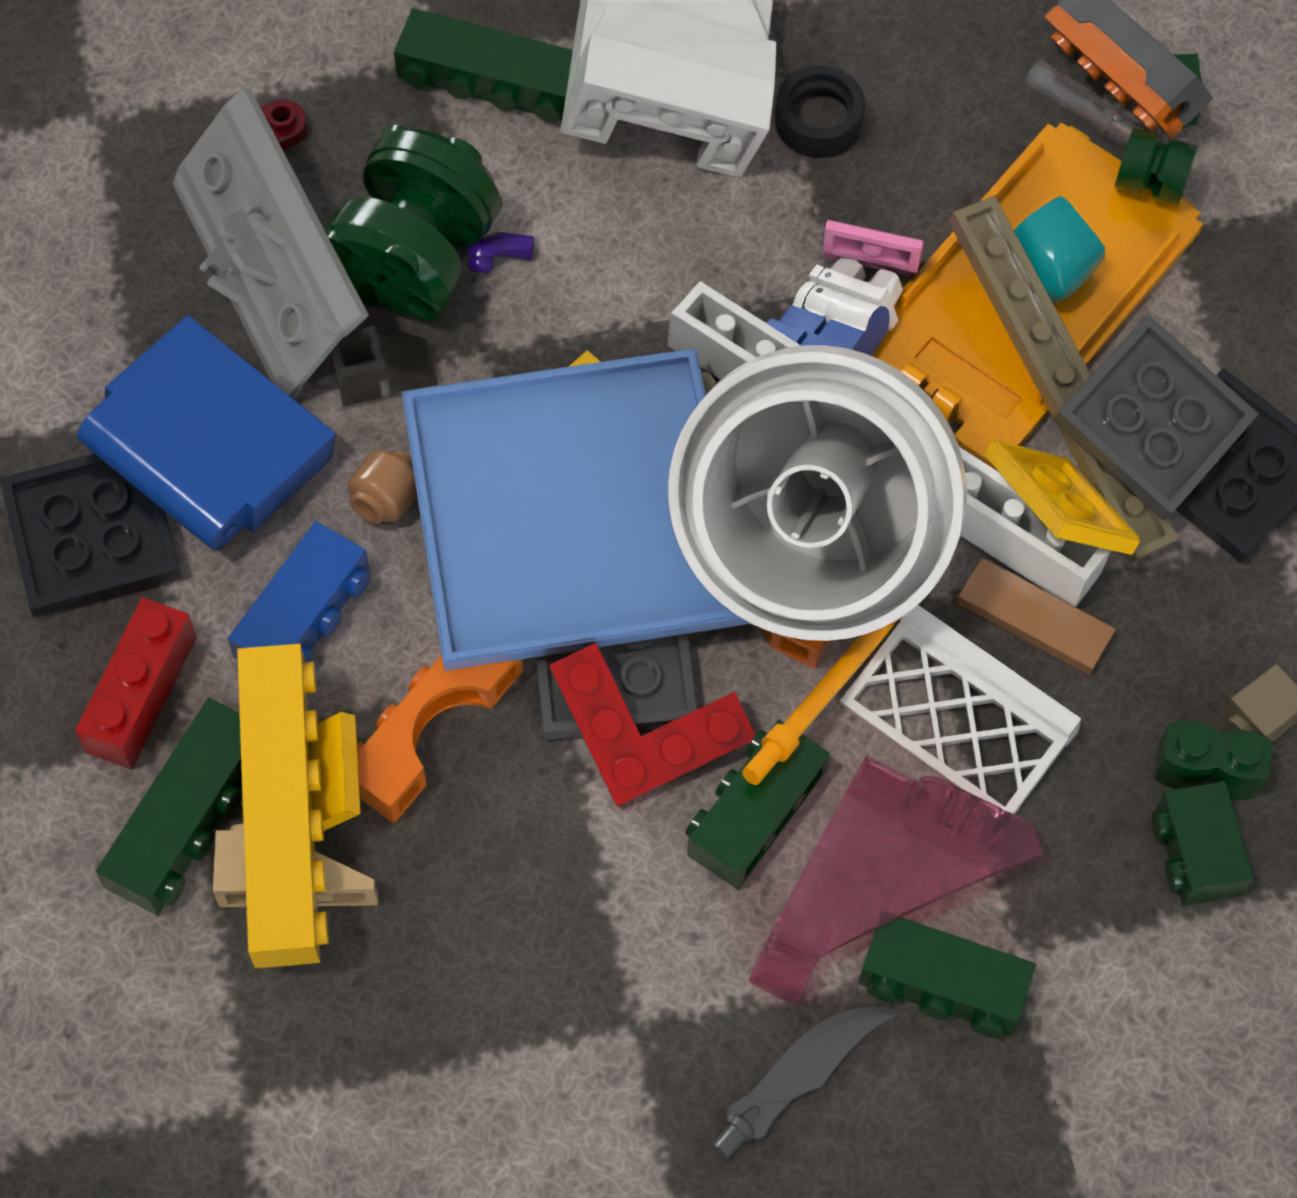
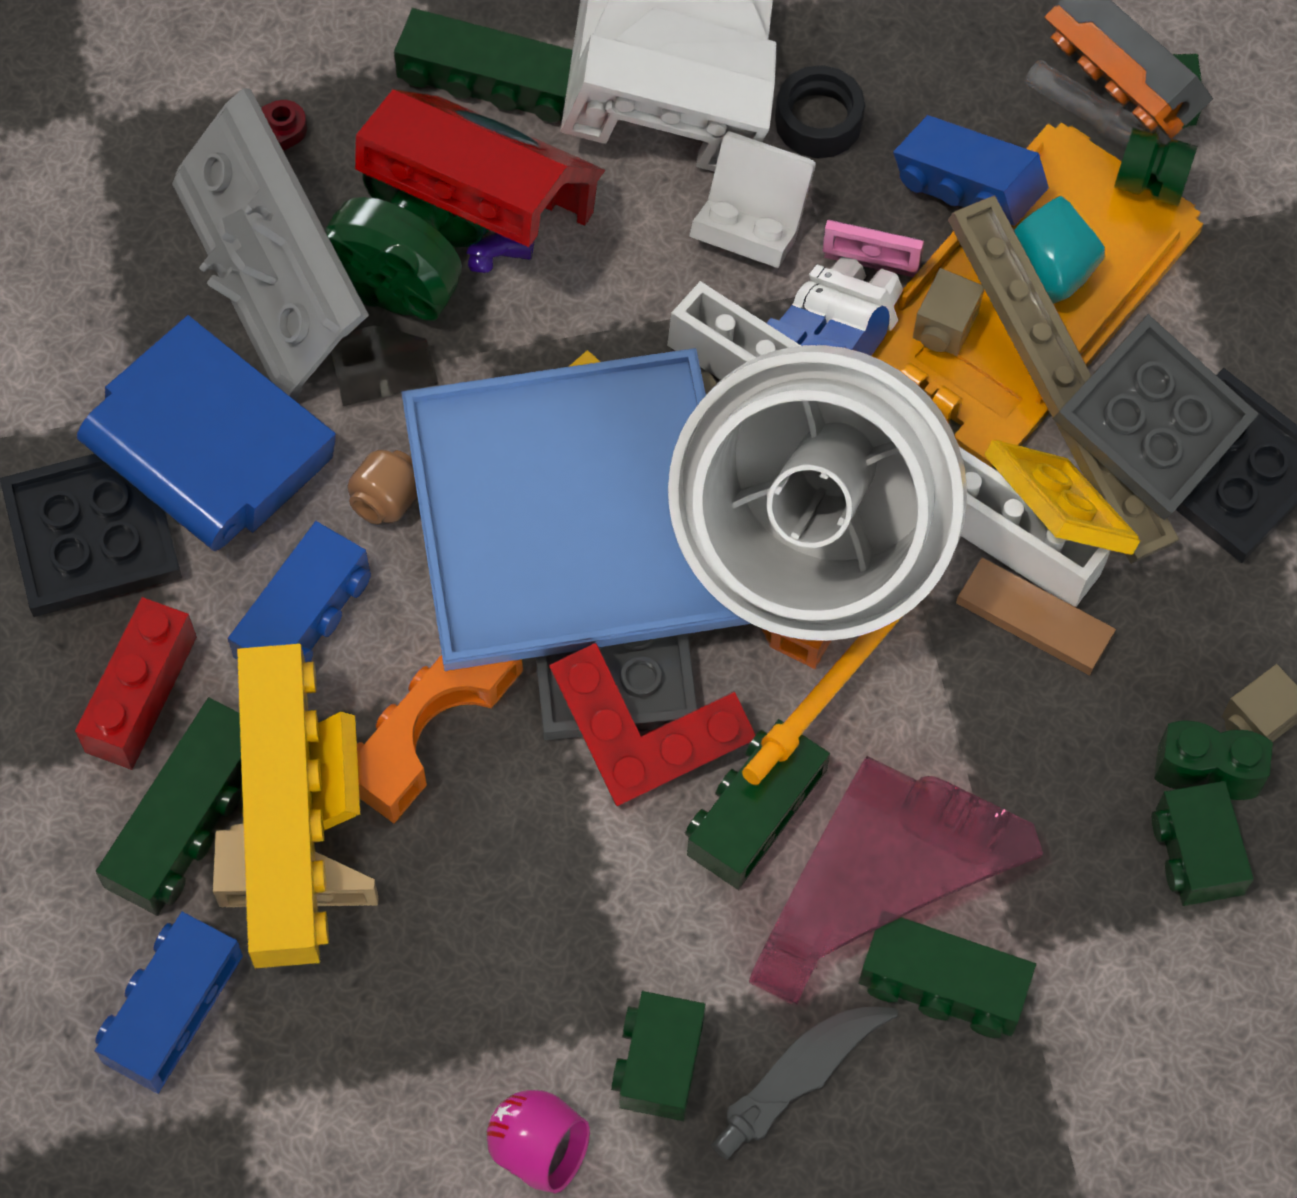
white fence [839,605,1081,823] -> none
none -> blue brick [94,911,243,1094]
none -> red panel [355,89,606,247]
none -> dark pink helmet [487,1090,590,1194]
none -> dark green brick [611,991,706,1121]
none -> white bracket [689,131,816,268]
none -> blue brick [893,115,1049,226]
none -> dark tan brick [913,268,984,356]

